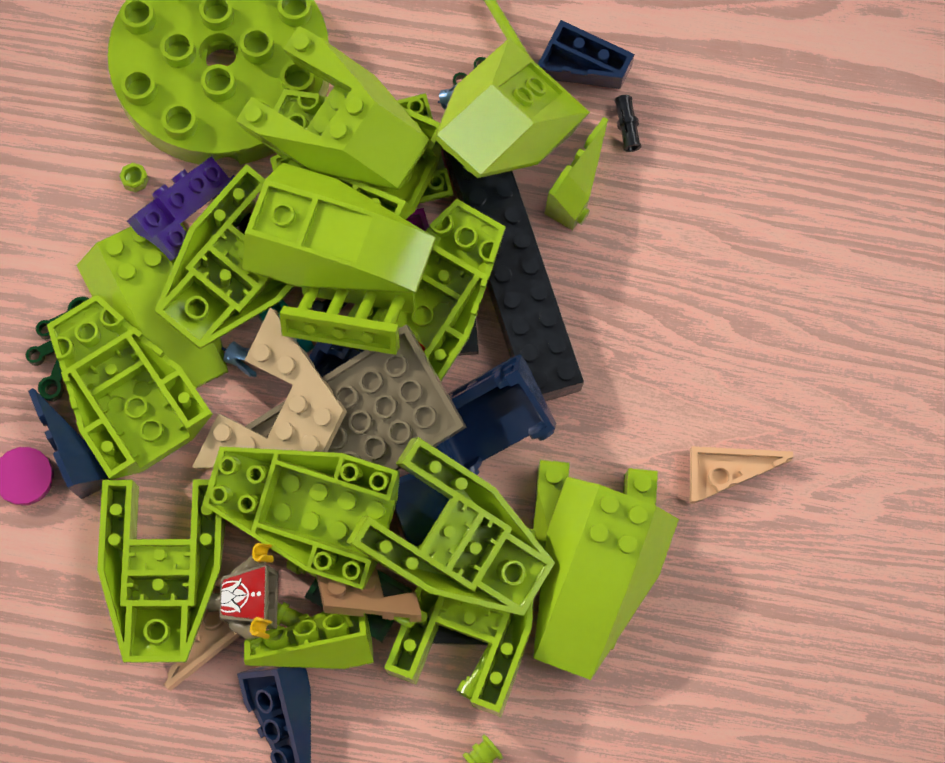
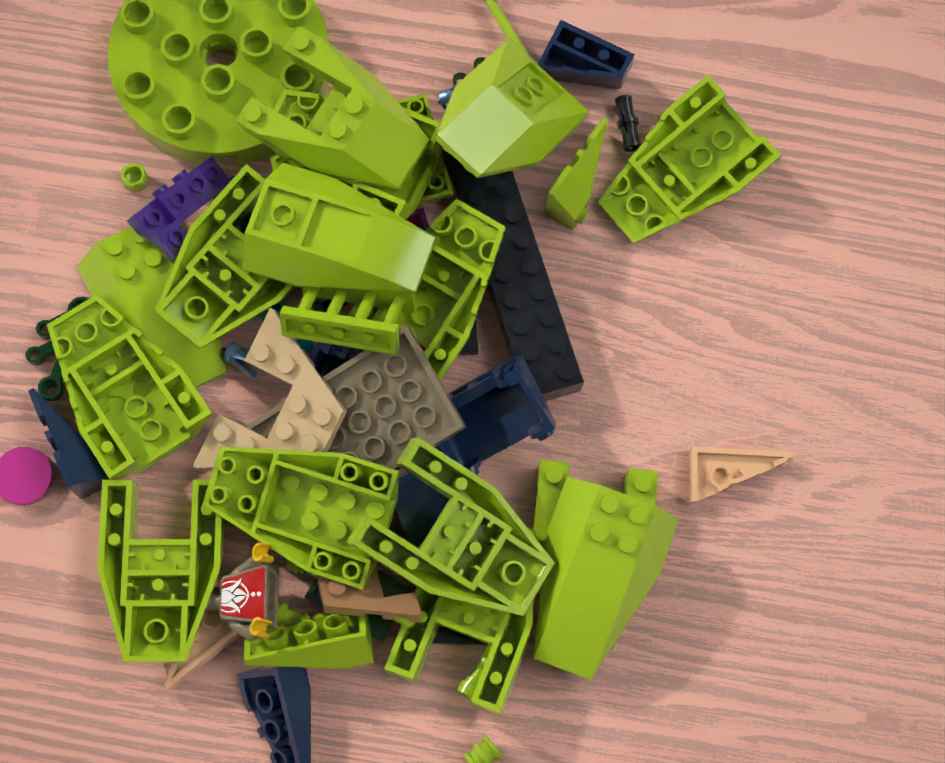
none -> lime wedge [598,75,782,244]

